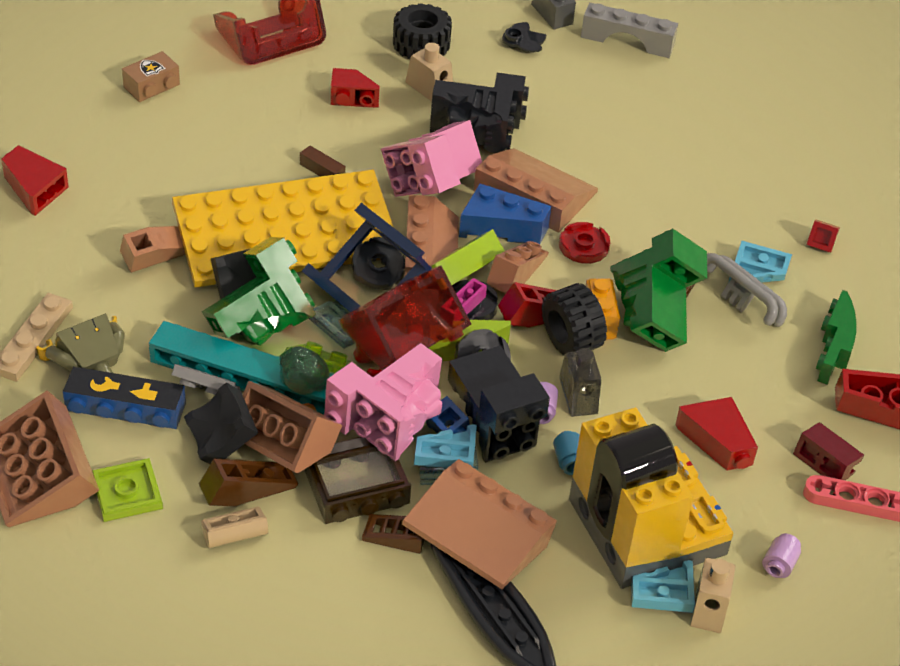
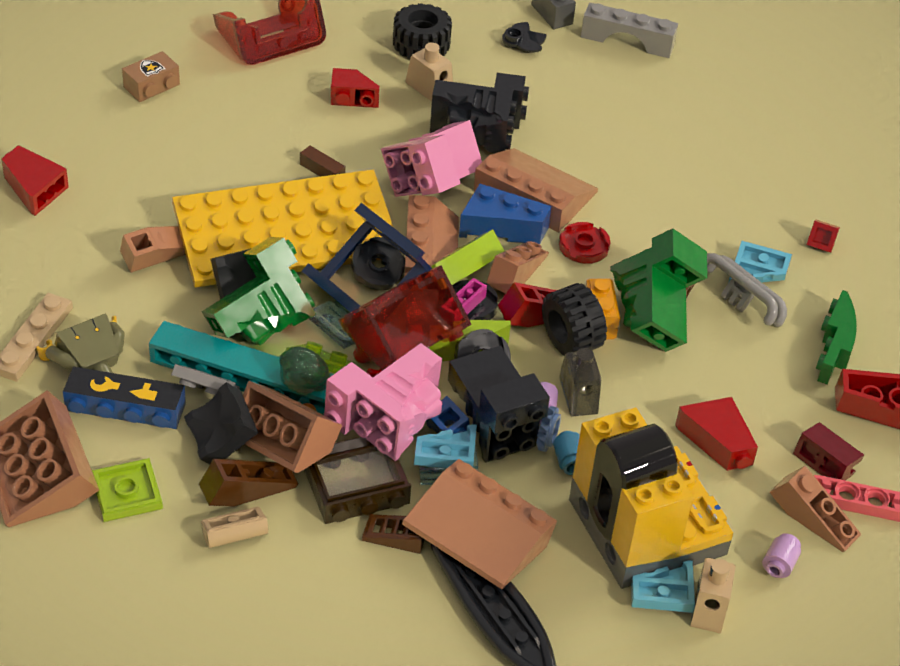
none -> medium blue gear [536,406,561,452]
none -> nougat slope [769,466,861,552]

